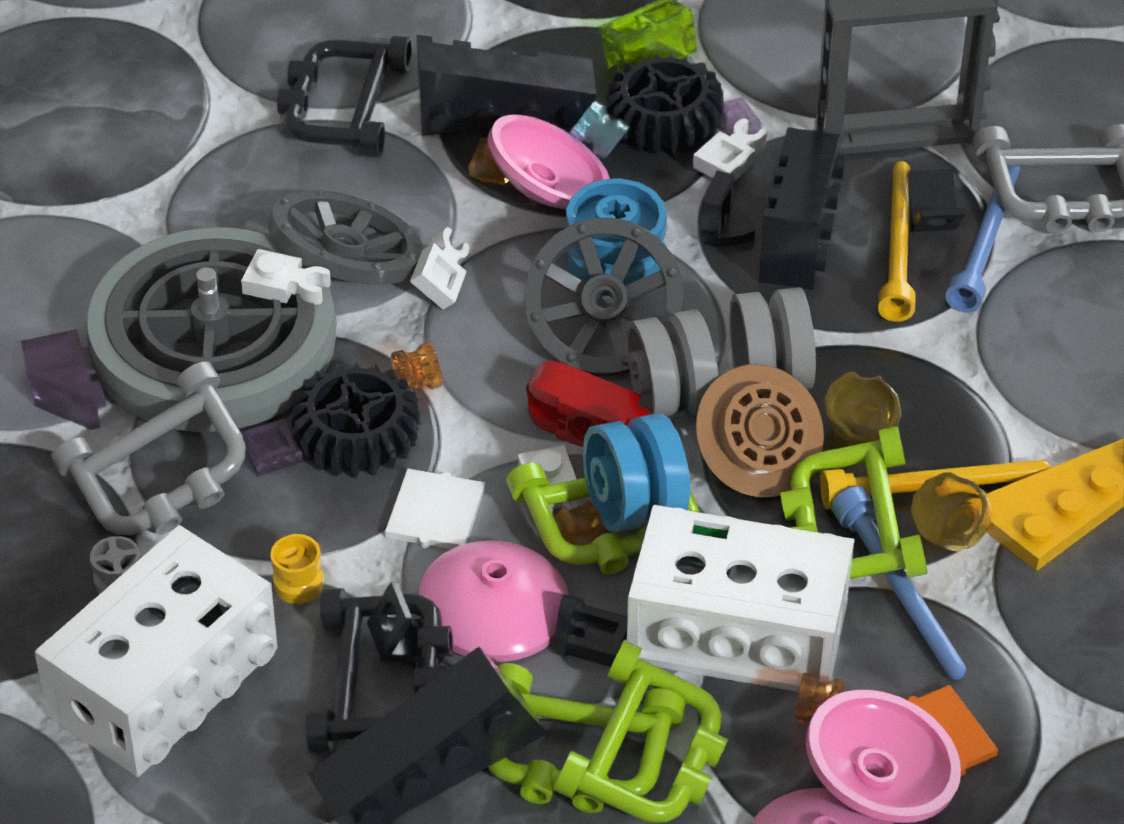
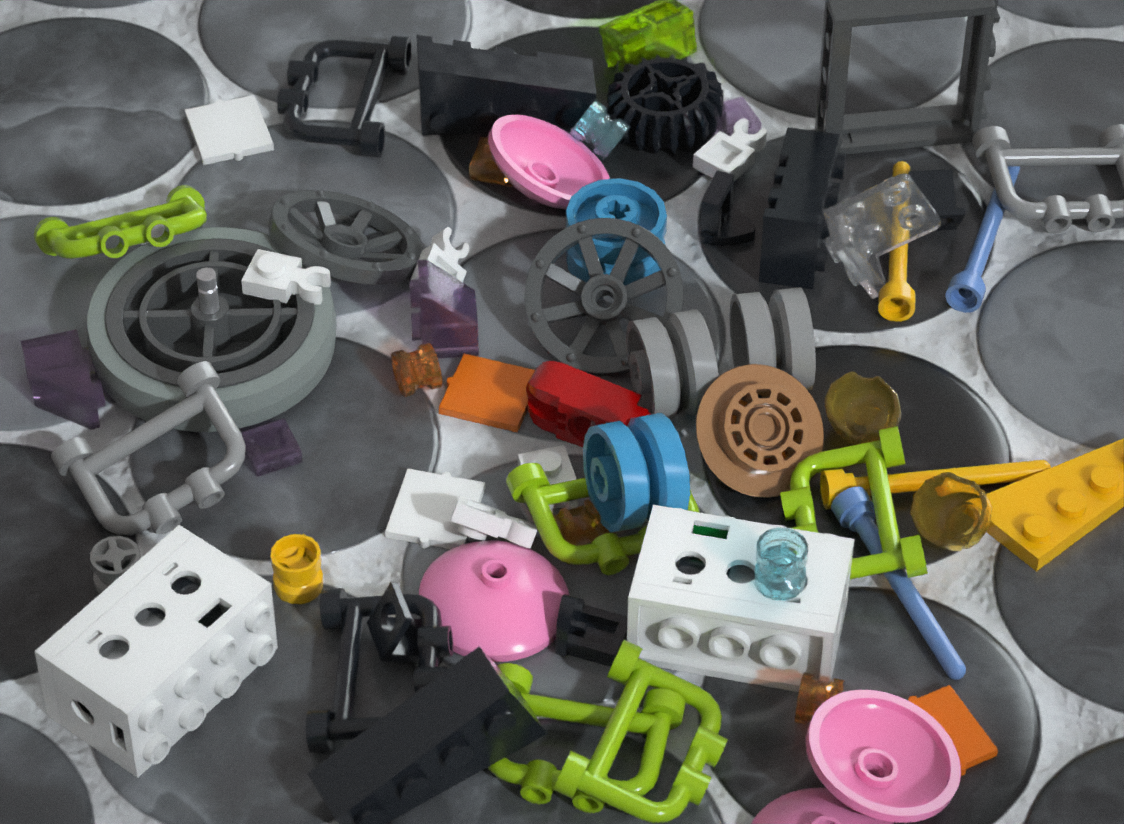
black gear [291,361,421,479] -> none
none -> lime bar [34,185,207,259]
none -> white piece [185,95,274,165]
none -> clear purple slope [409,260,479,359]
none -> orange piece [439,353,535,433]
none -> white plate [451,495,537,549]
none -> clear light blue wheel [754,527,808,601]
none -> clear bracket [823,174,941,299]

